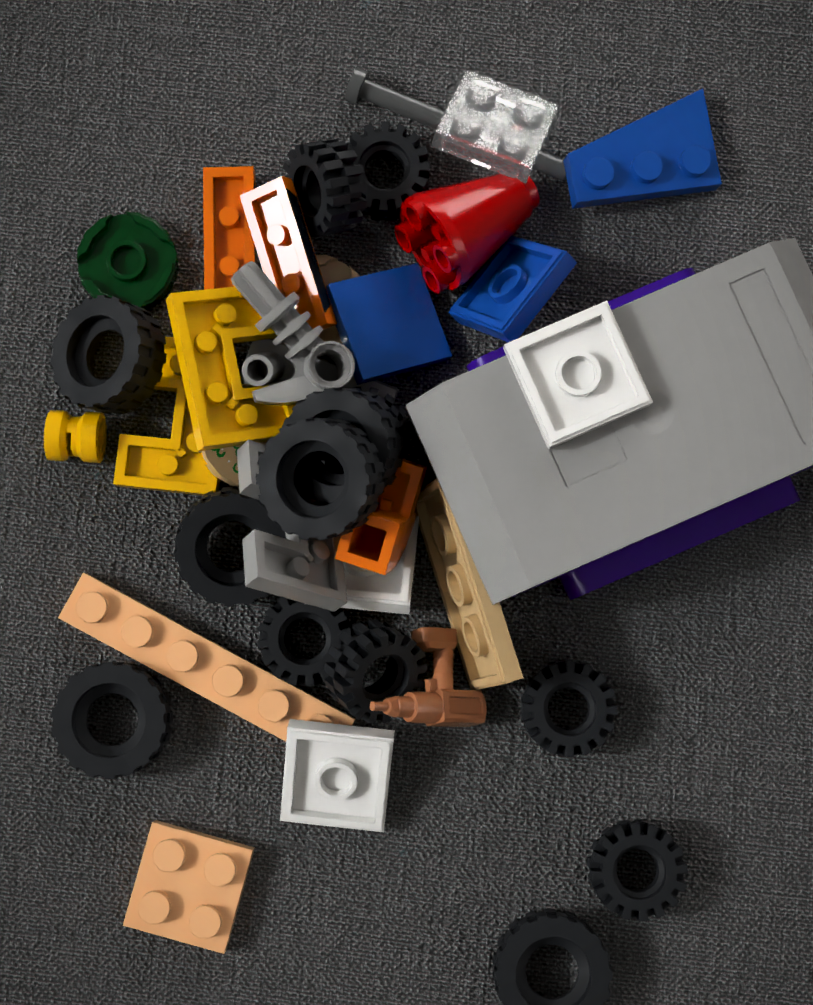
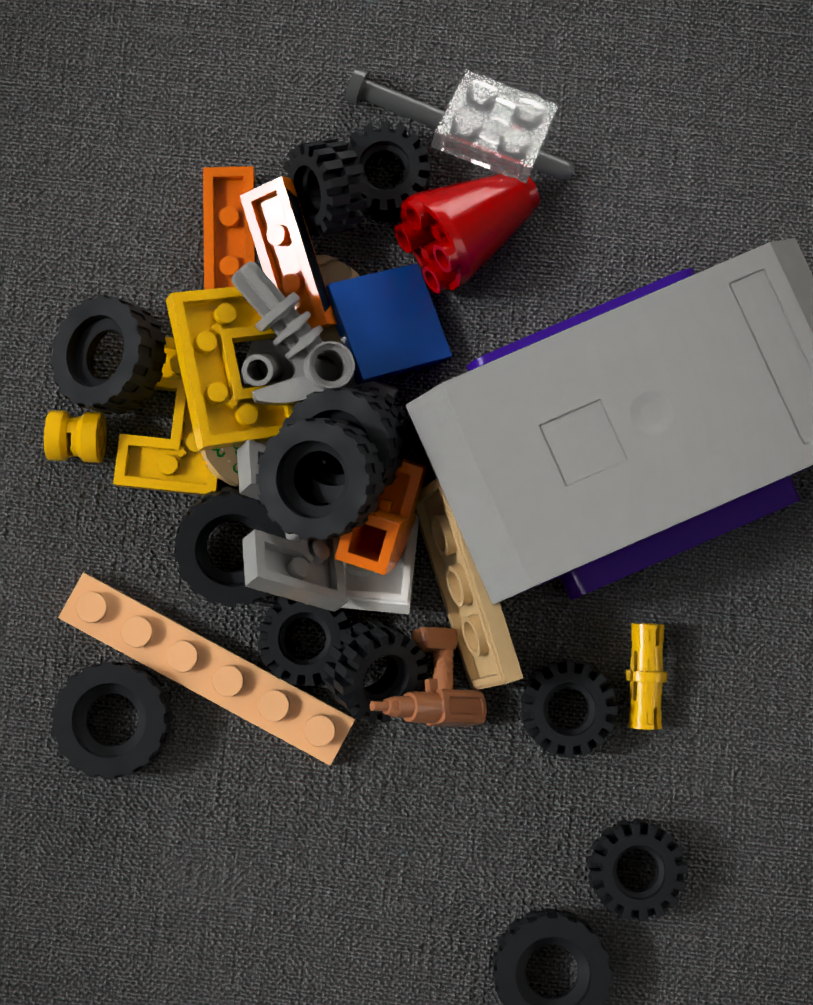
dark green tile [77,212,178,310] -> none
light nougat plate [123,820,255,954] -> none
white tile [280,719,395,832] -> none
blue tile [448,236,577,342] -> none
white tile [503,301,653,449] -> none
blue wing [563,89,722,209] -> none
none -> yellow pin [625,623,668,730]

